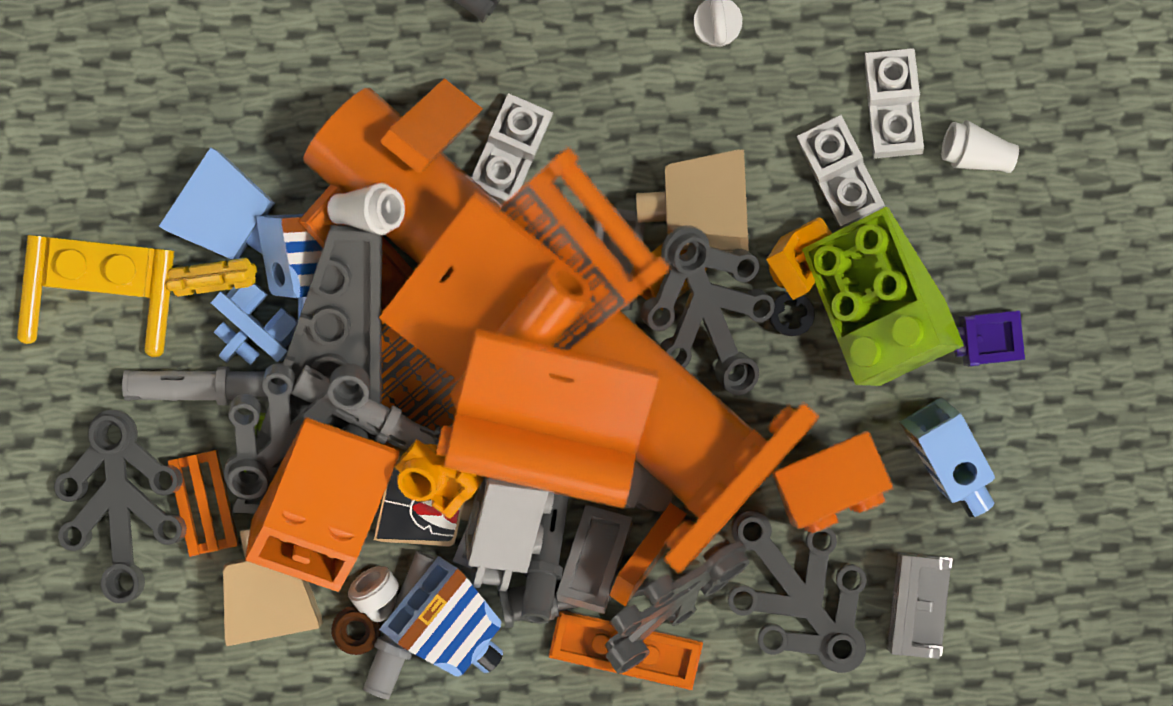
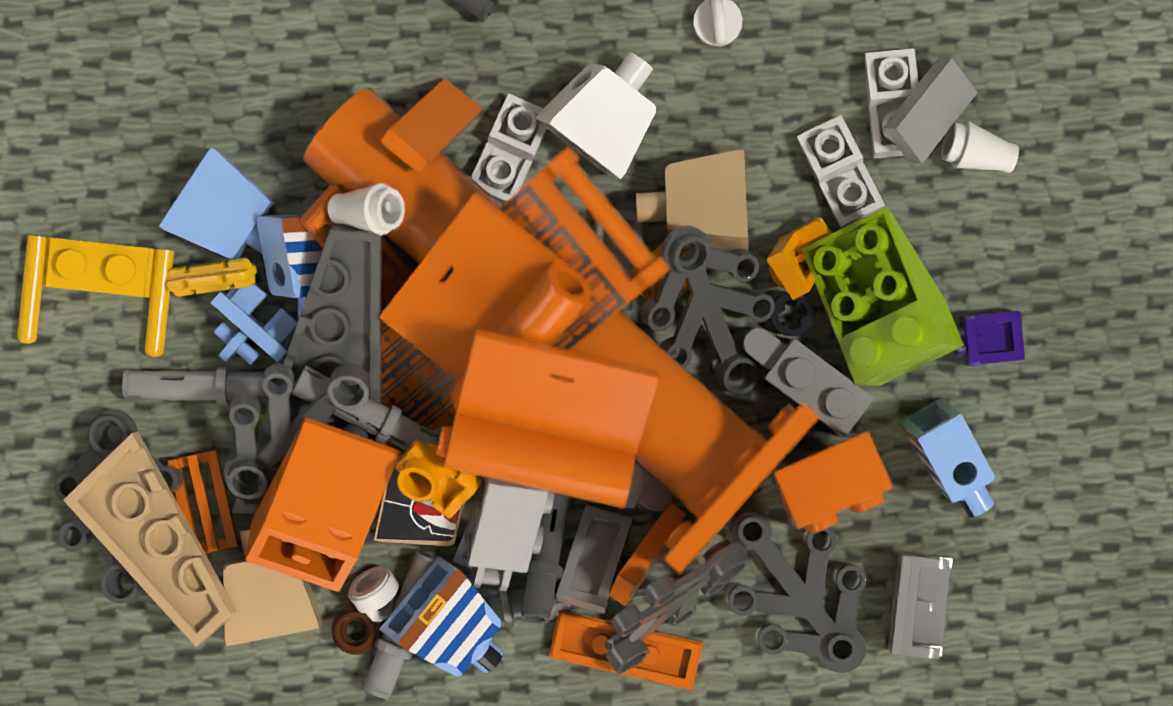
none -> tan wing [63,431,236,647]
none -> white torso [535,52,656,179]
none -> light grey brick [742,328,874,438]
none -> light grey tile [884,57,978,164]

